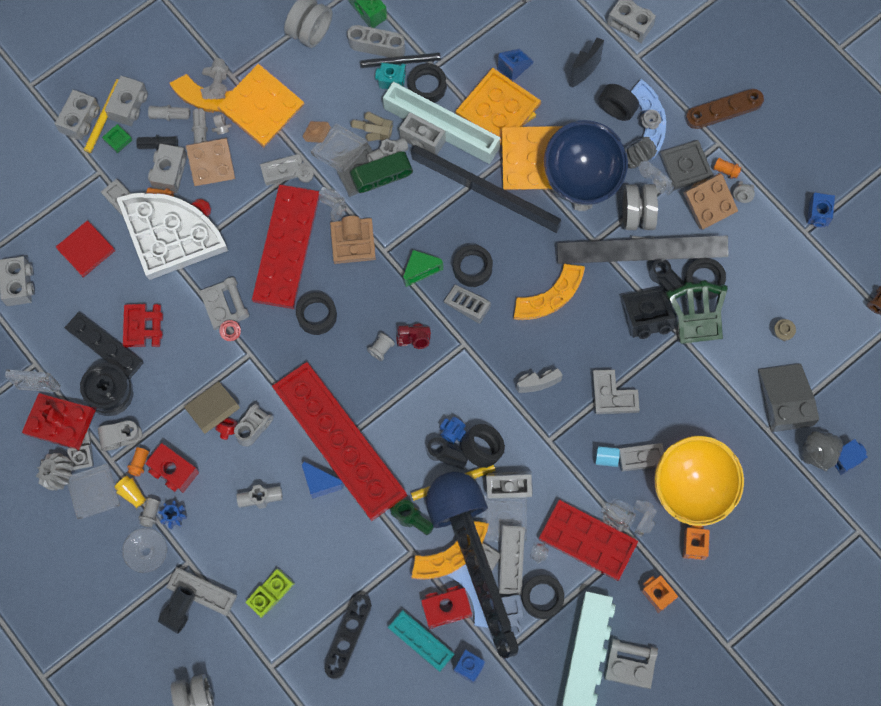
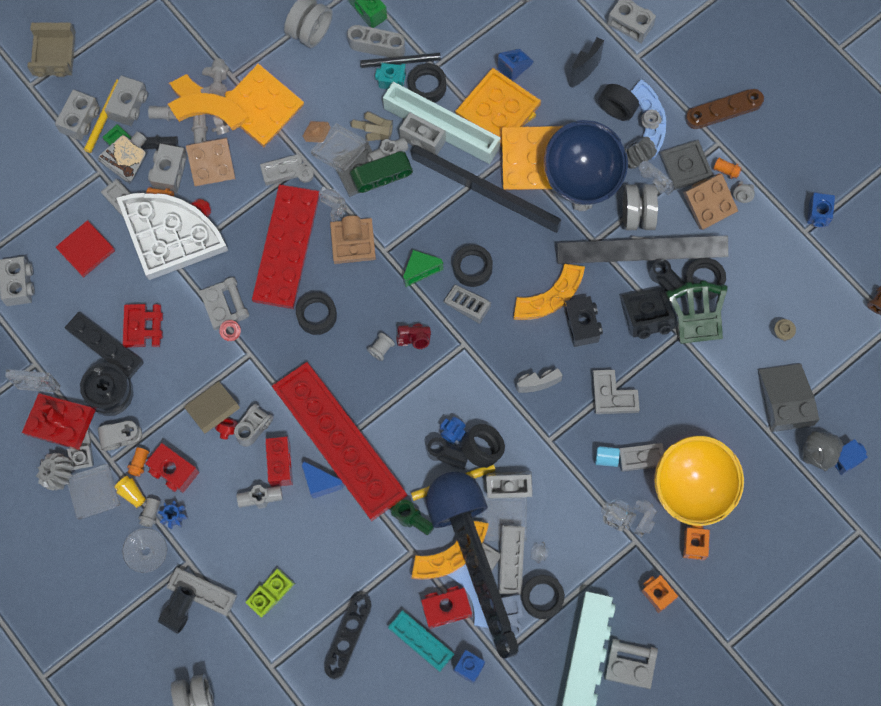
red plate [539,500,639,581] -> none
none -> dark tan panel [27,23,76,77]
none -> torso [98,132,147,184]
none -> light orange tile [168,93,250,130]
none -> red brick [265,437,293,487]
none -> black brick [564,296,603,347]

